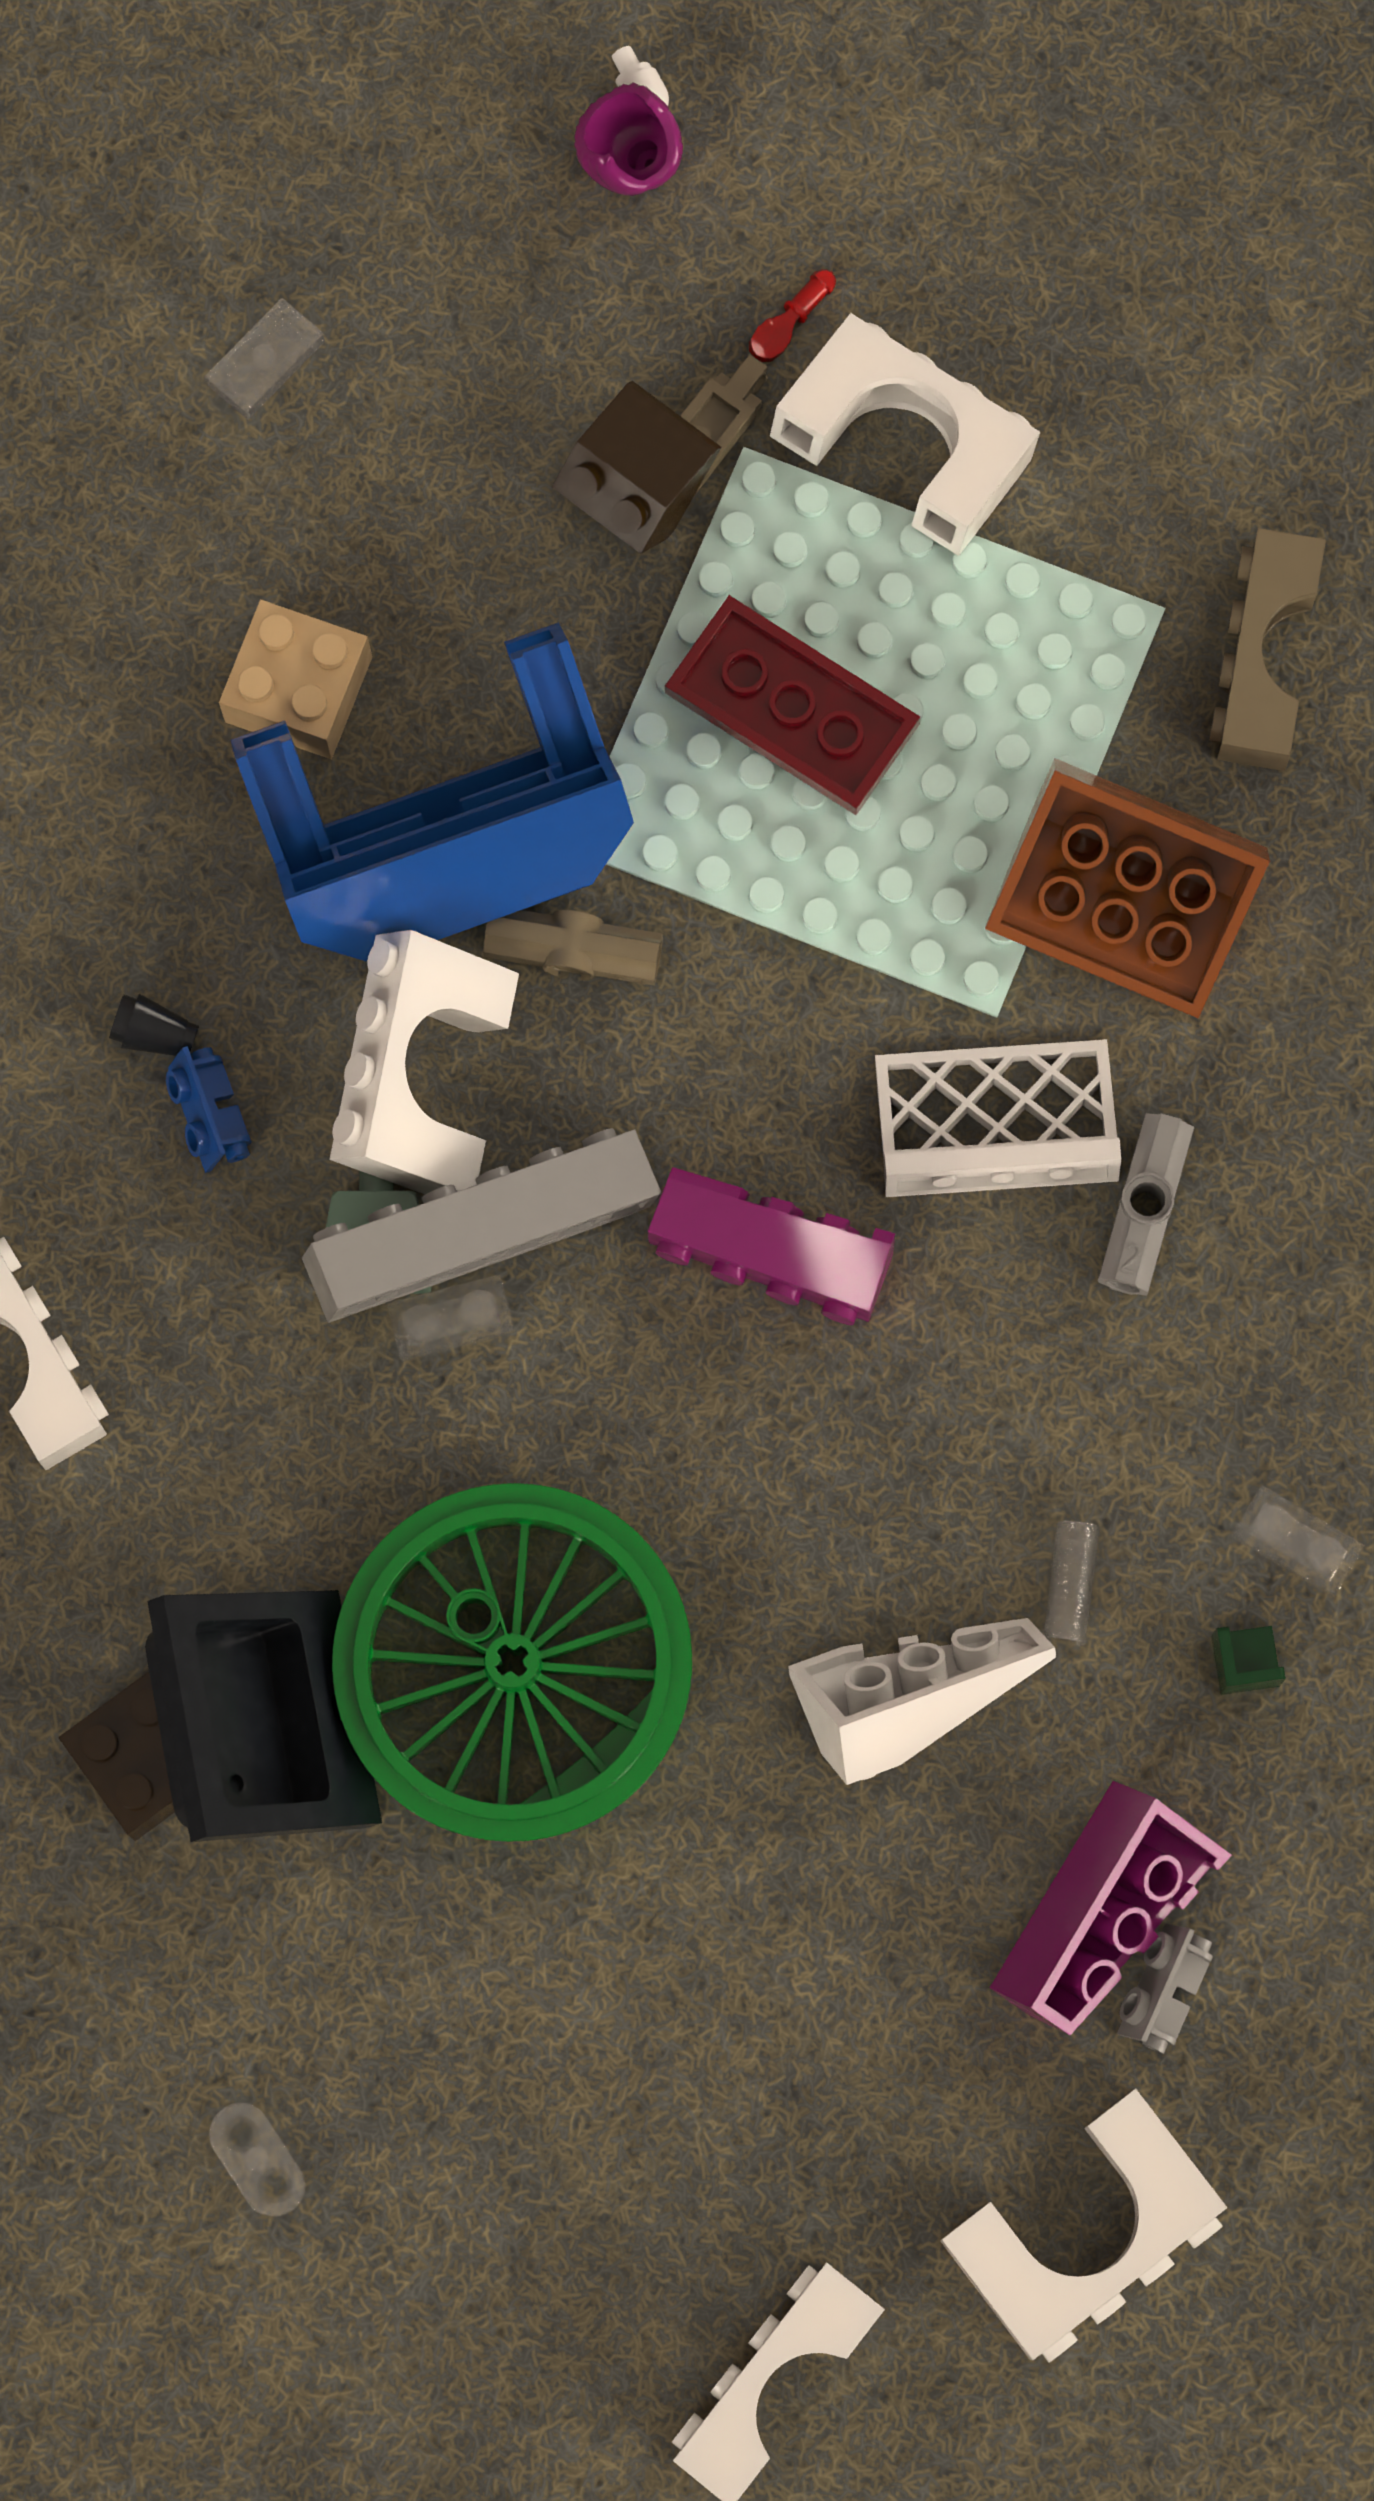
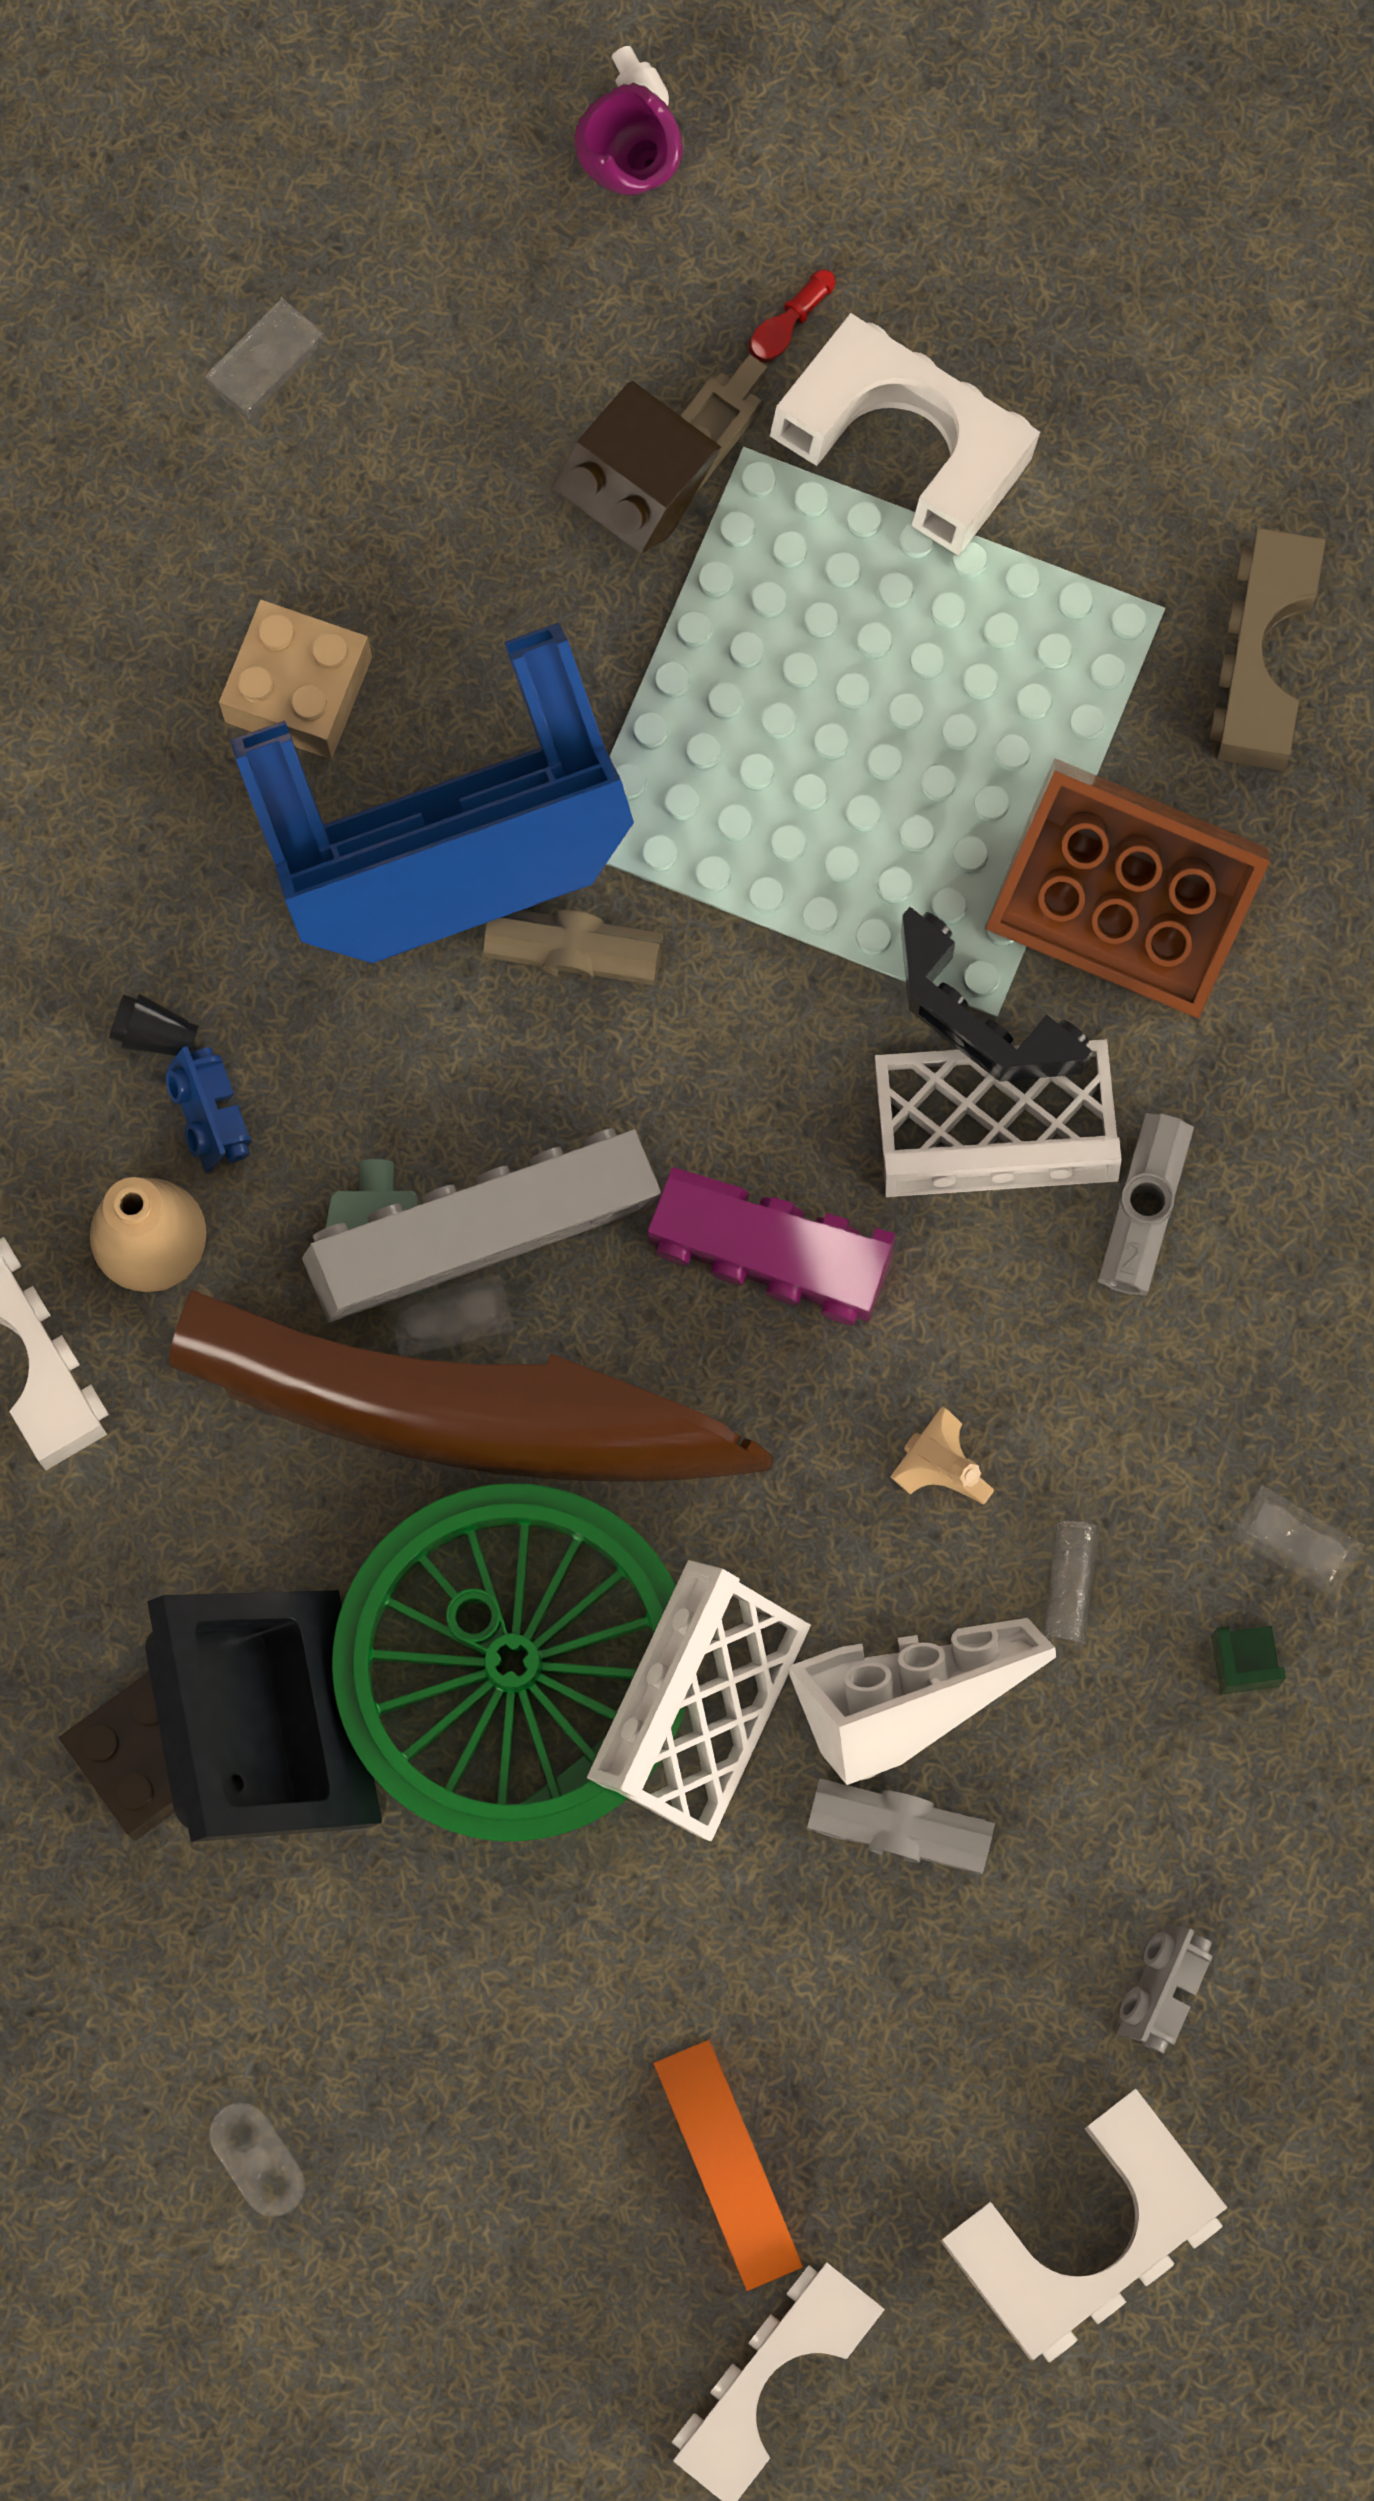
white arch [329,930,519,1195] -> none
dark red plate [665,595,921,815] -> none
magenta wedge [990,1781,1232,2036] -> none
none -> tan cone [90,1177,206,1292]
none -> reddish brown slope [169,1290,773,1482]
none -> white fence [587,1560,811,1841]
none -> orange slope [653,2040,803,2291]
none -> light grey piece [807,1778,995,1875]
none -> tan piece [890,1406,994,1504]
none -> black slope [901,907,1092,1082]

